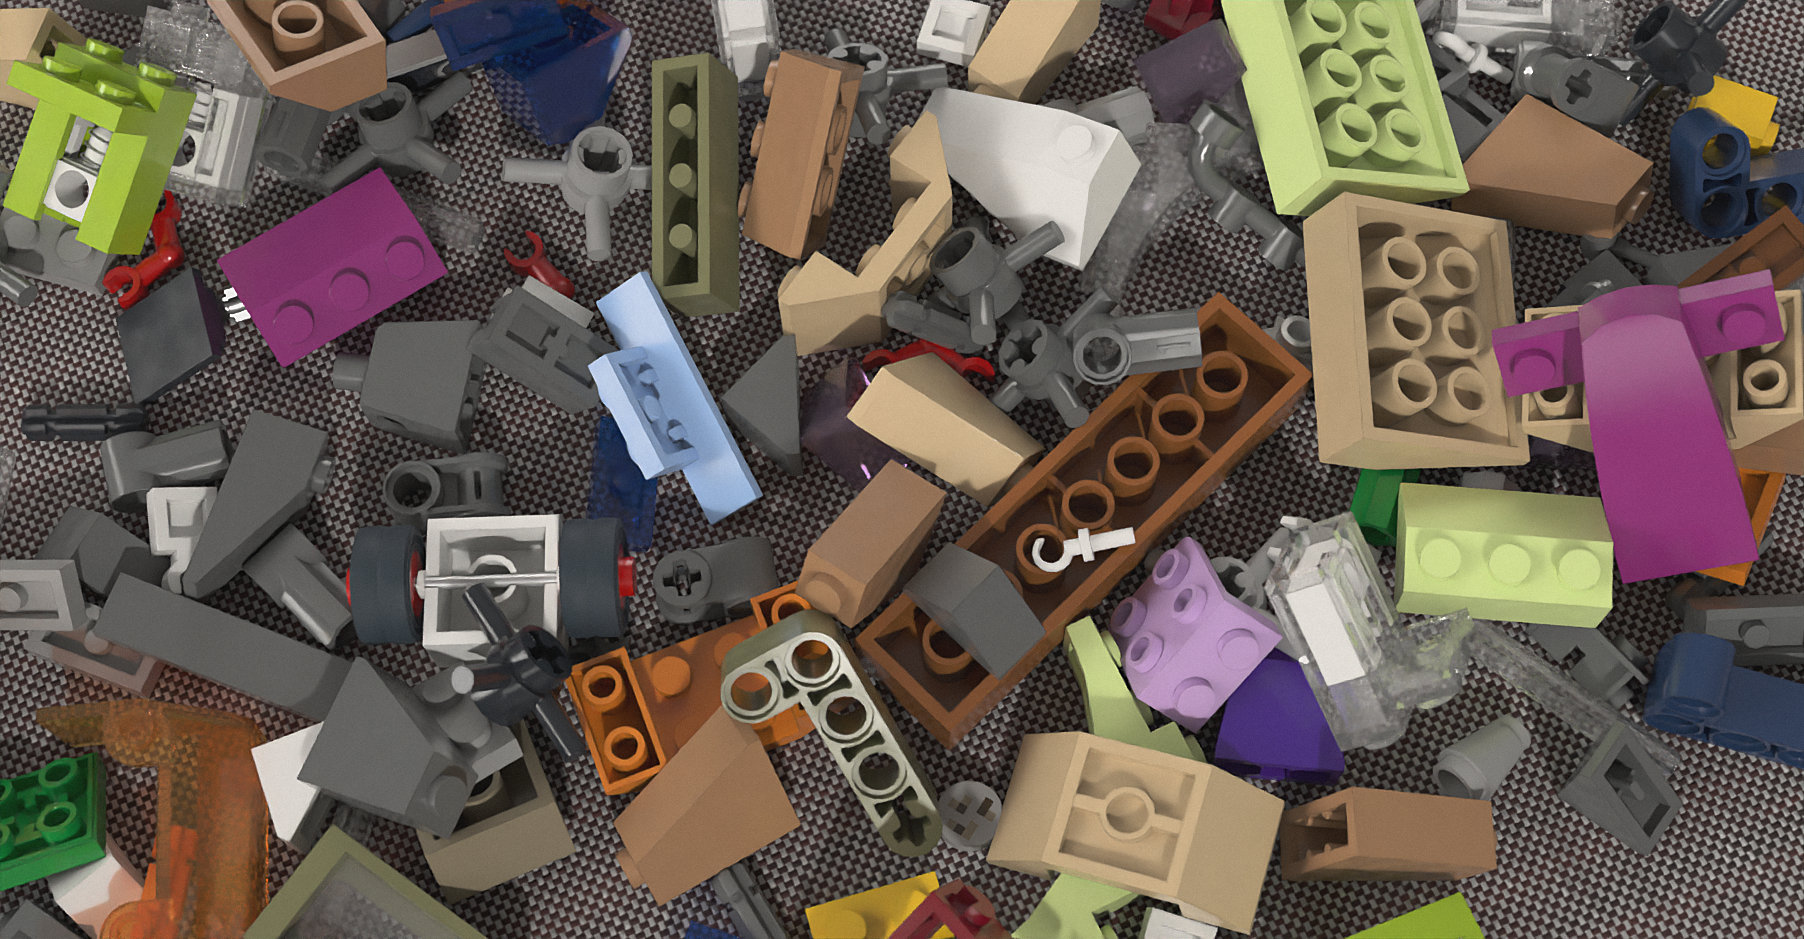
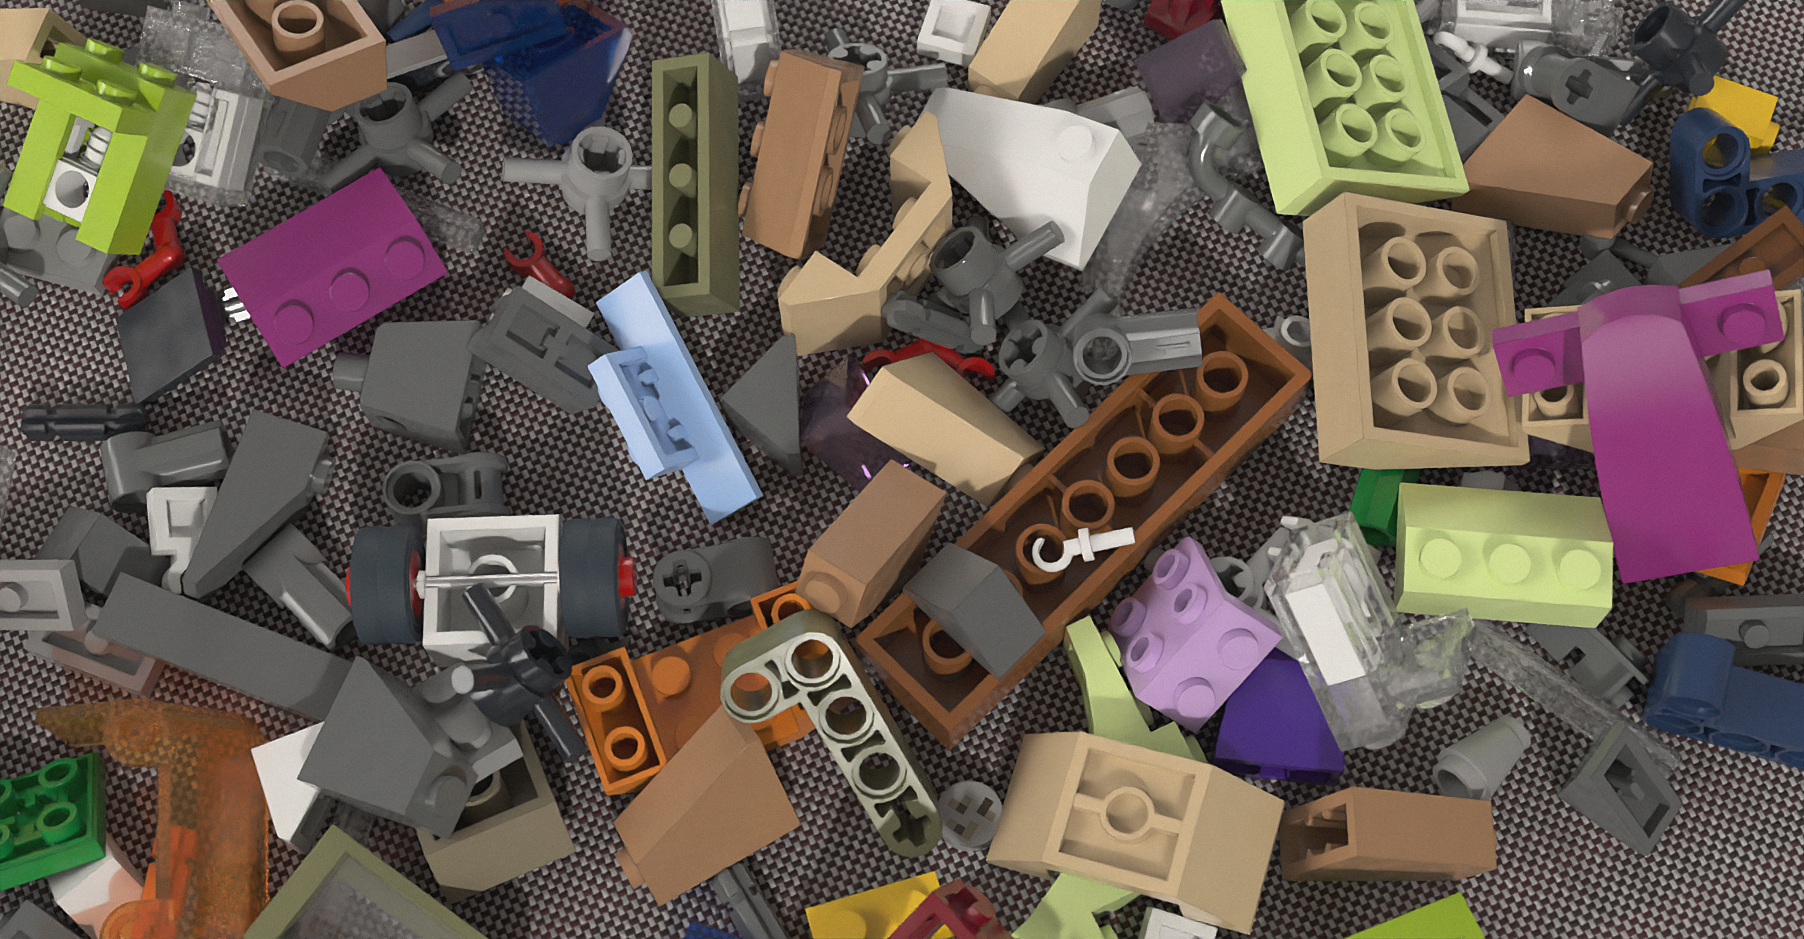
clear blue plate [586,416,658,553] -> none

